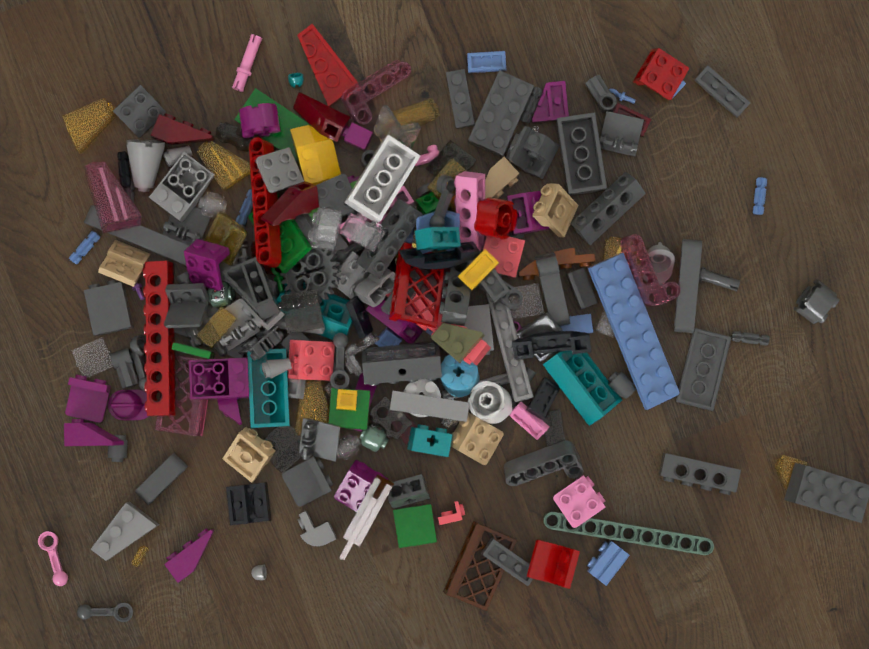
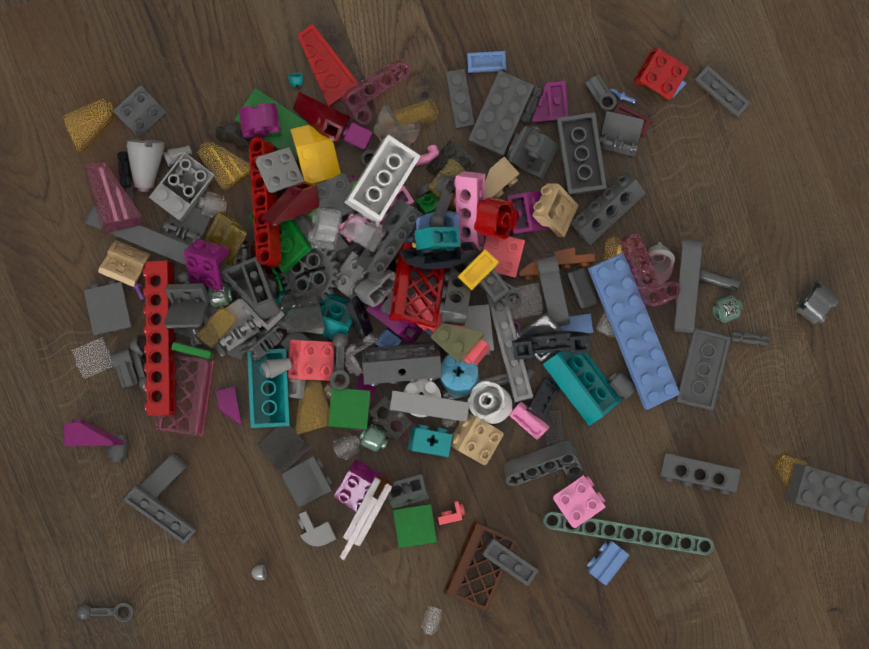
bright pink piece [38,531,68,586] -> none
magenta bracket [65,374,111,423] -> none
medium blue axle [69,231,100,264] -> none
light grey wedge [91,502,160,561] -> none
magenta piece [108,390,149,420] -> none
clear yellow tile [132,546,149,567] -> none
dark red slope [150,113,214,145] -> none
magenta slope [164,528,215,583] -> none
magenta slope [189,358,249,399] -> none
tan plate [222,427,276,483] -> none
black slope [226,482,271,525] -> none
bright pink pin [232,34,262,92] -> none
medium blue axle [236,189,253,226] -> none
dark grey hinge [299,418,340,462] -> none
yellow tile [336,389,357,411] -> none
red bracket [527,540,580,589] -> none
medium blue axle [753,177,767,215] -> none
none -> dark grey tile [123,483,197,544]
none -> clear brick [420,605,443,636]
none -> sand green head [712,295,743,323]

